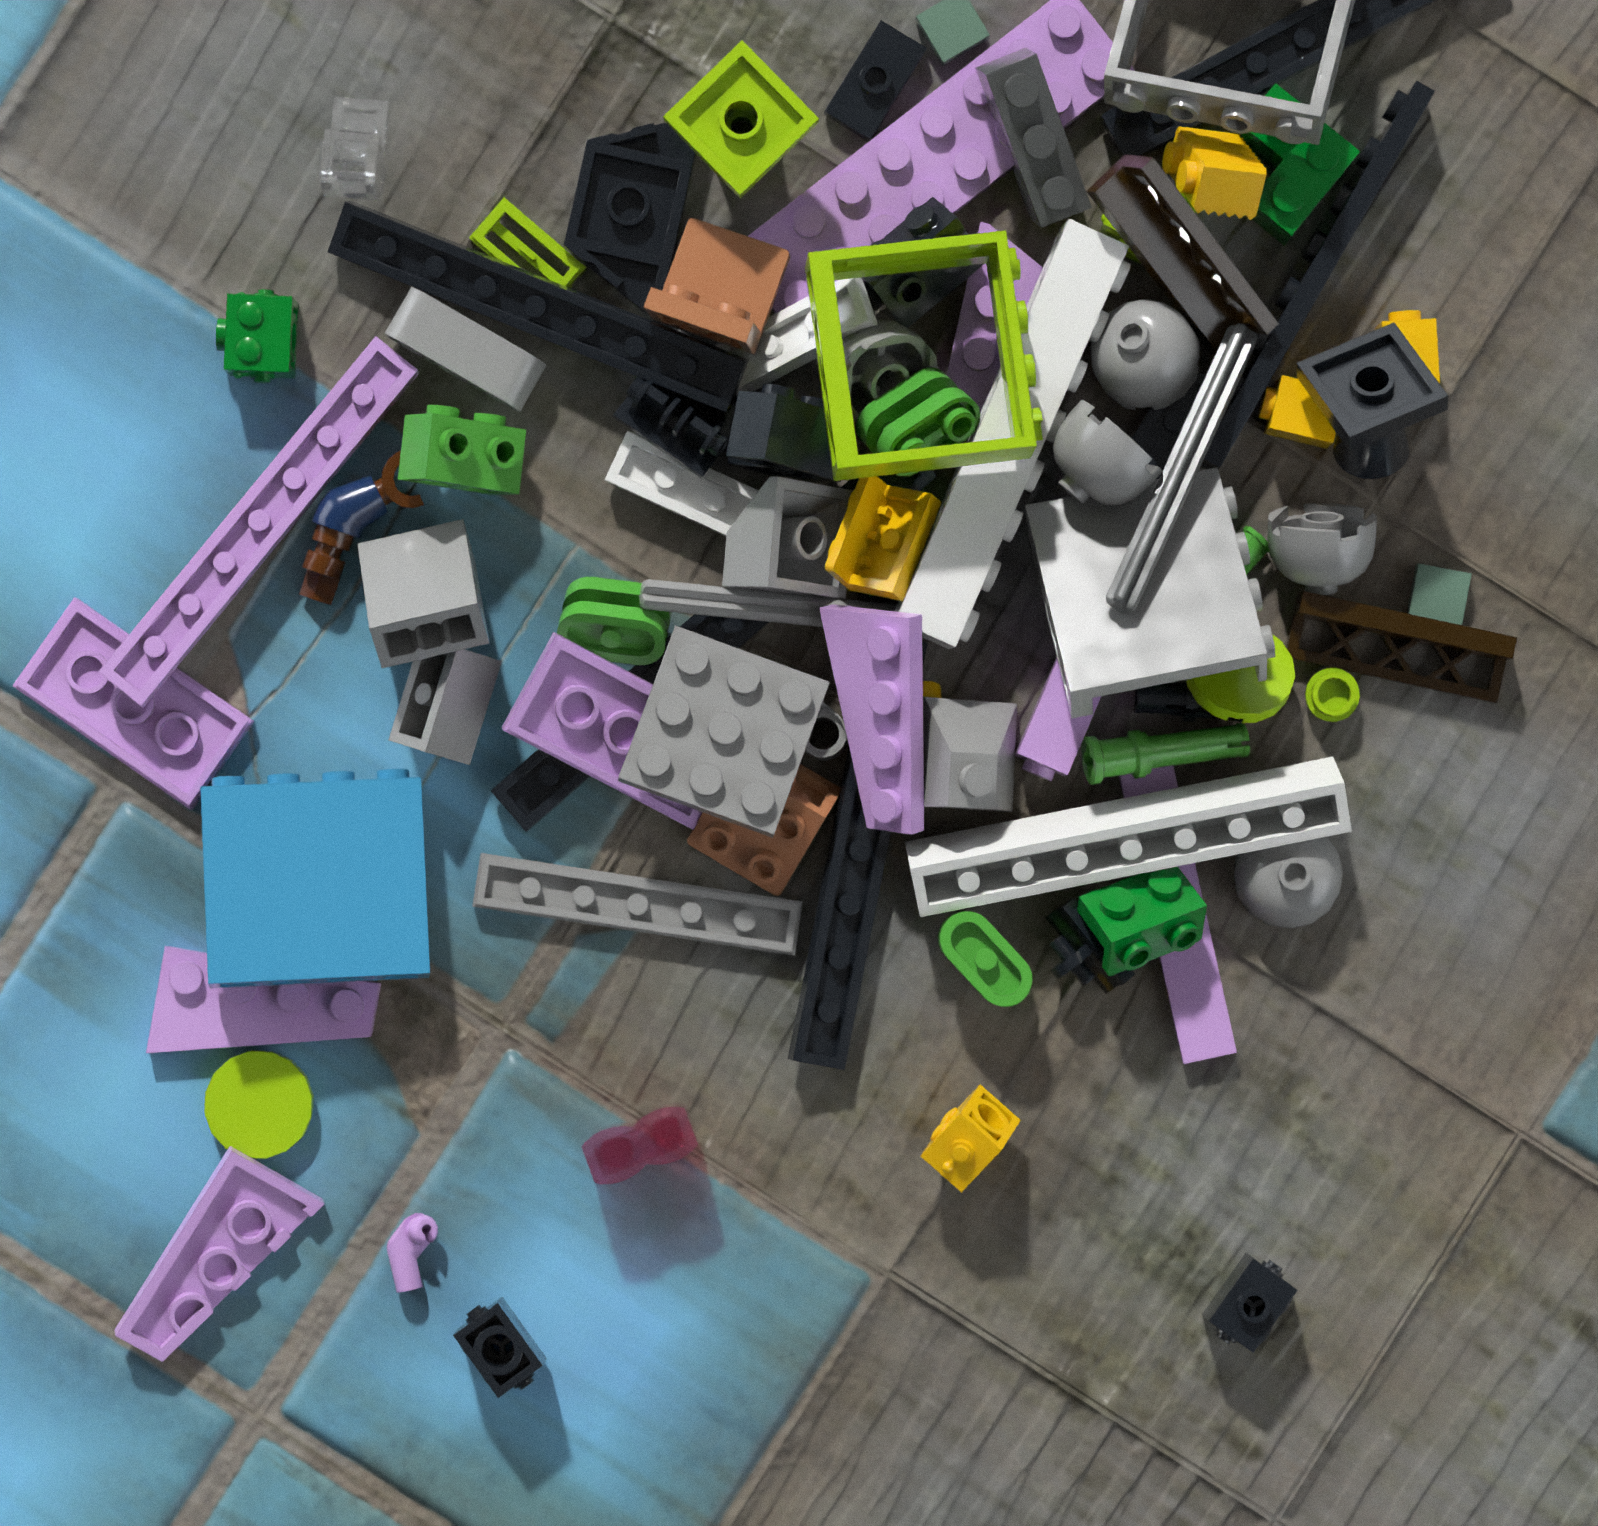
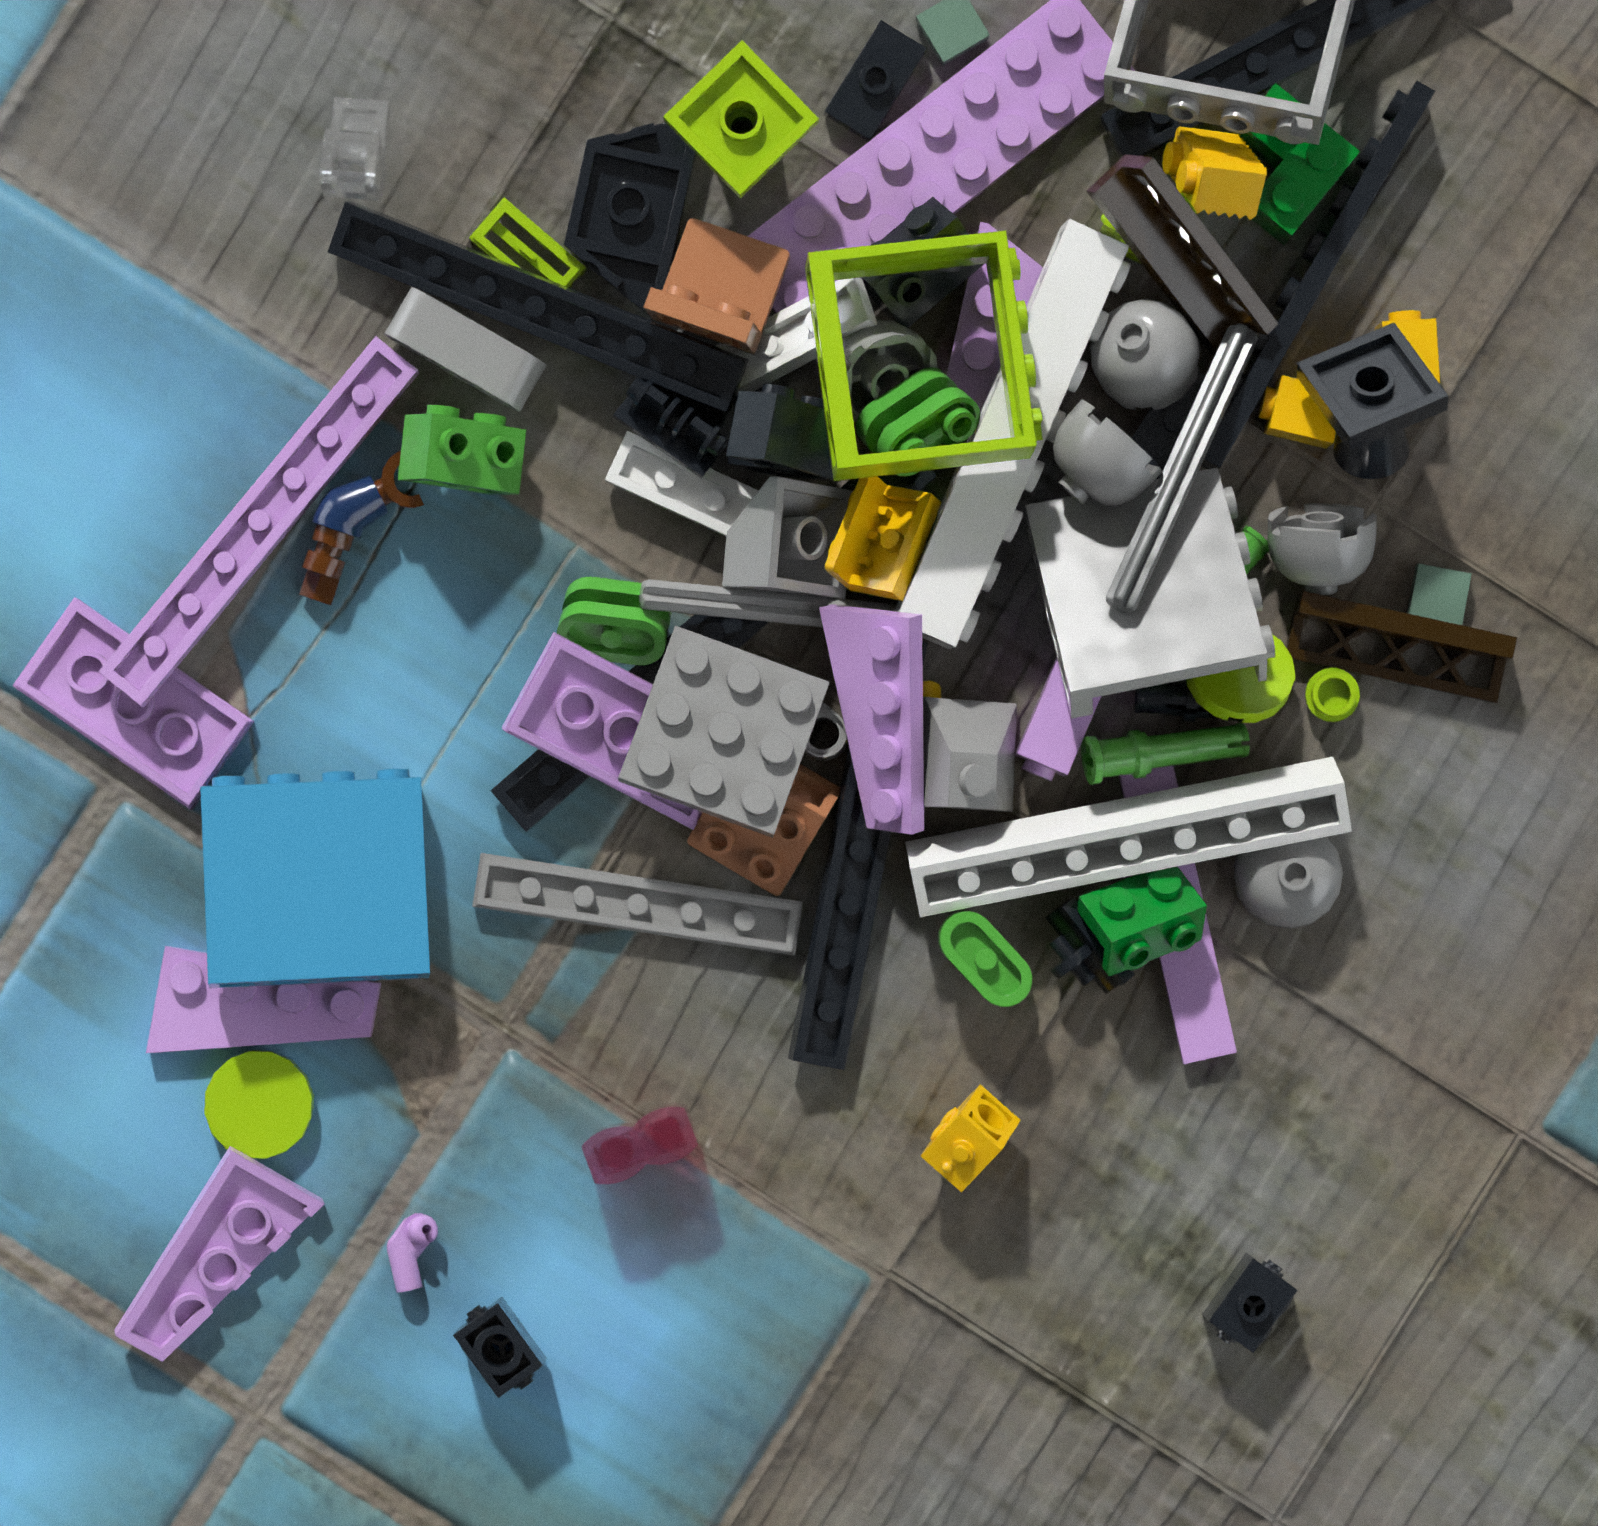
green head [216,289,299,383] -> none
light grey brick [357,519,489,668] -> none
light grey brick [388,649,502,765] -> none
dark grey arch [975,48,1092,228] -> none

